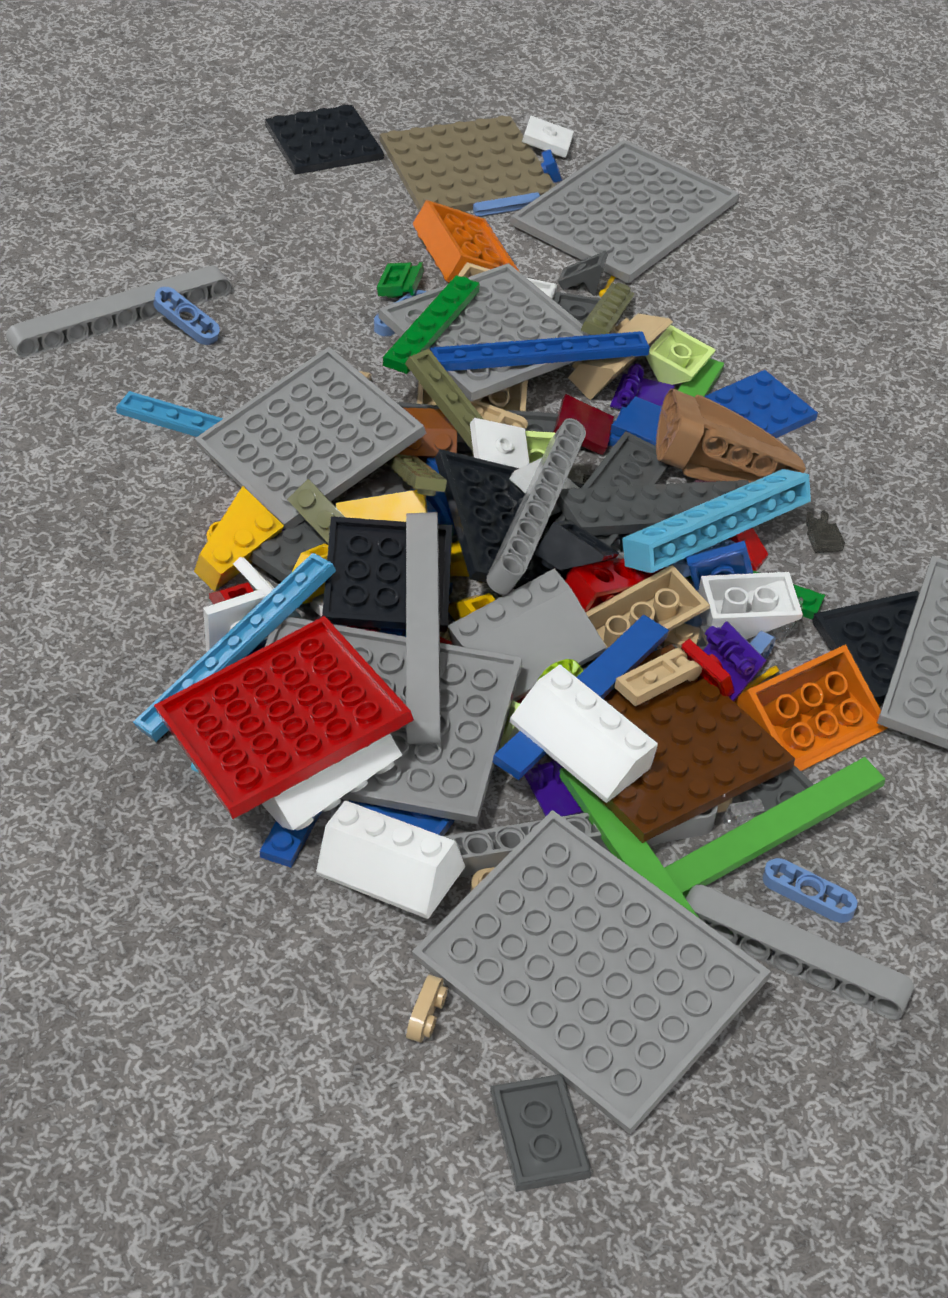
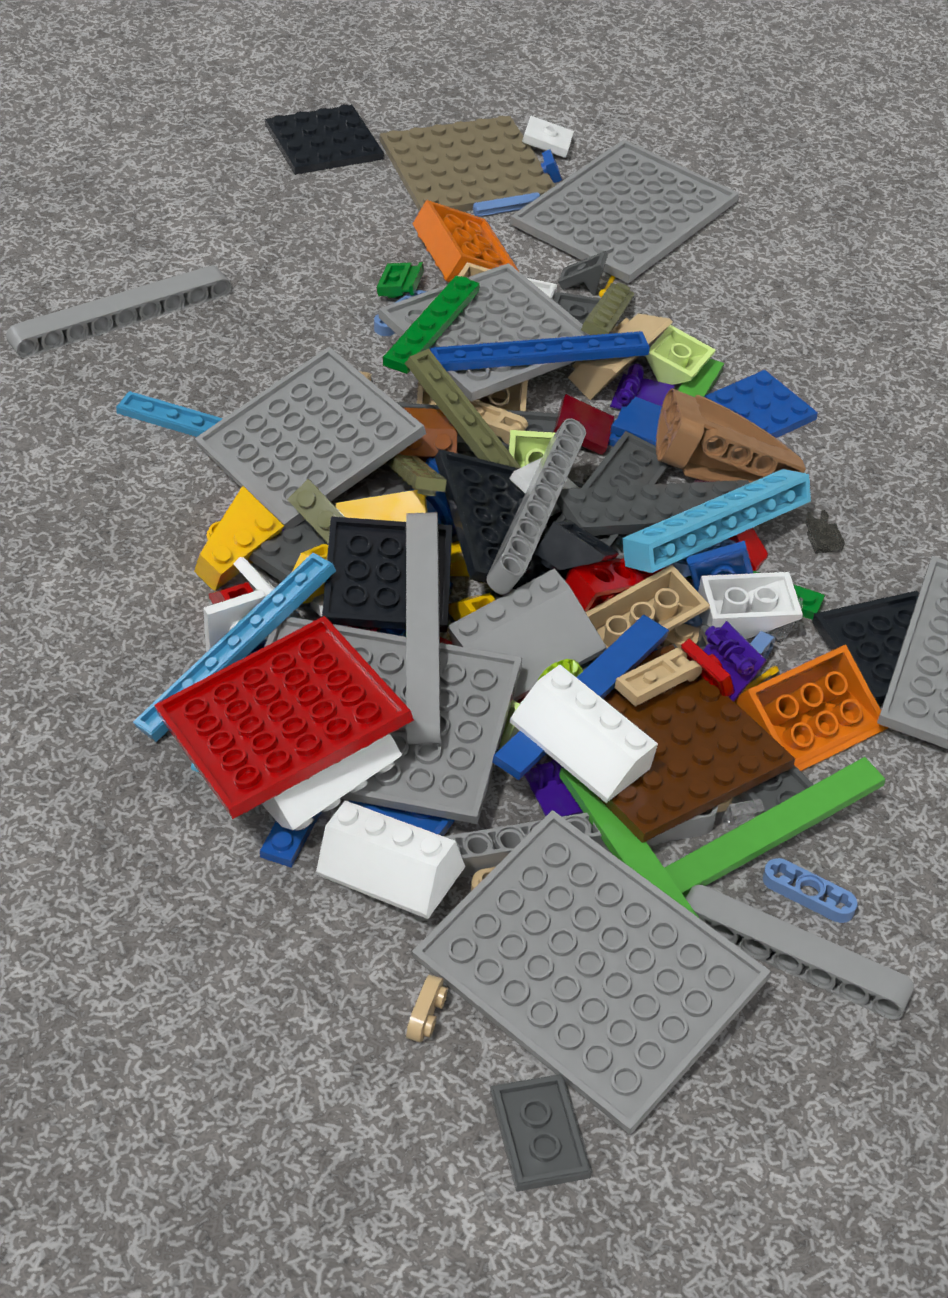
medium blue beam [154,287,220,345] -> none
white plate [470,418,530,468] -> none

